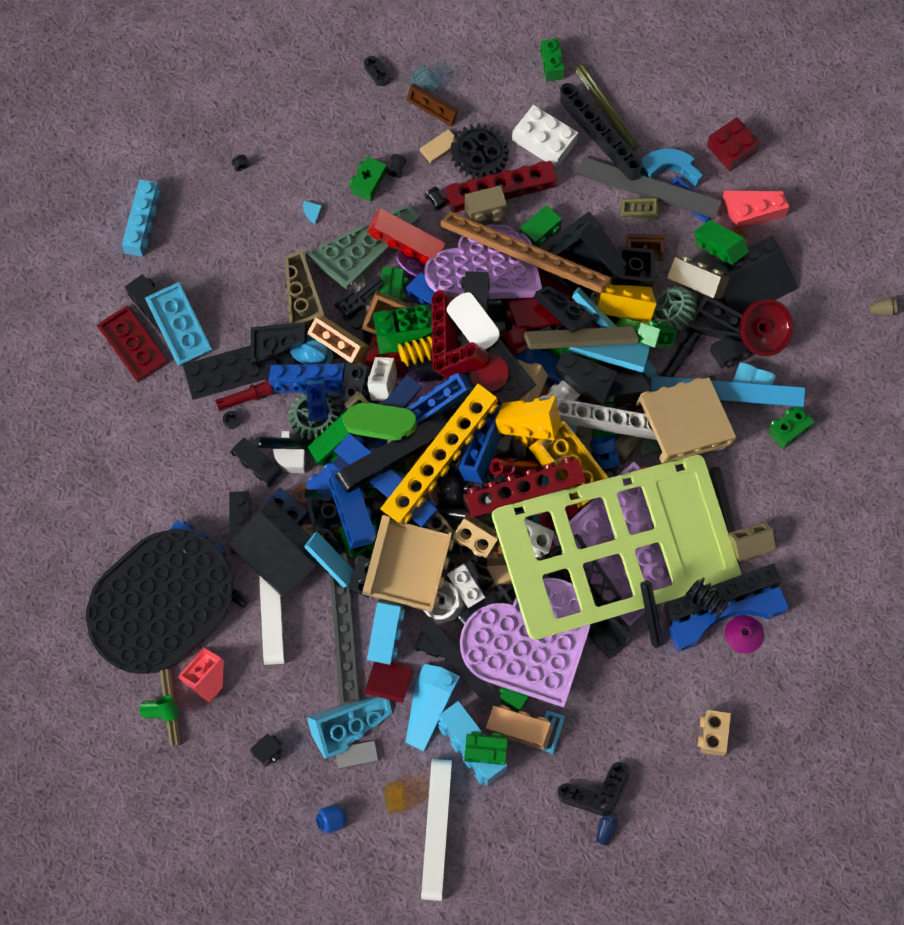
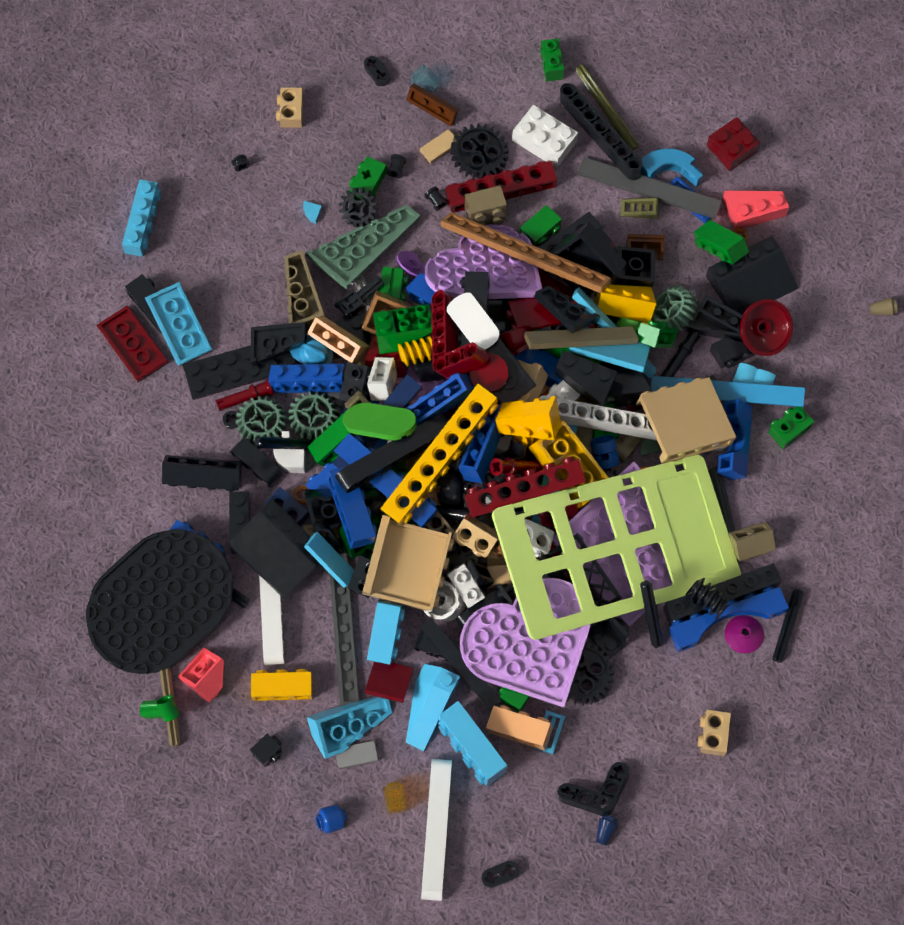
clear blue brick [304,377,328,422] -> none
red brick [367,208,445,265] -> none
green brick [464,731,508,766] -> none
brick [667,255,730,298] -> none
none -> black brick [162,455,242,492]
none -> sand green gear [235,395,287,445]
none -> yellow brick [251,669,312,701]
none -> tan brick [276,88,303,128]
none -> black gear [339,188,379,227]
none -> black beam [482,861,519,888]
none -> black gear [566,642,615,706]
none -> blue arch [717,399,753,480]
none -> black axle [772,589,804,663]

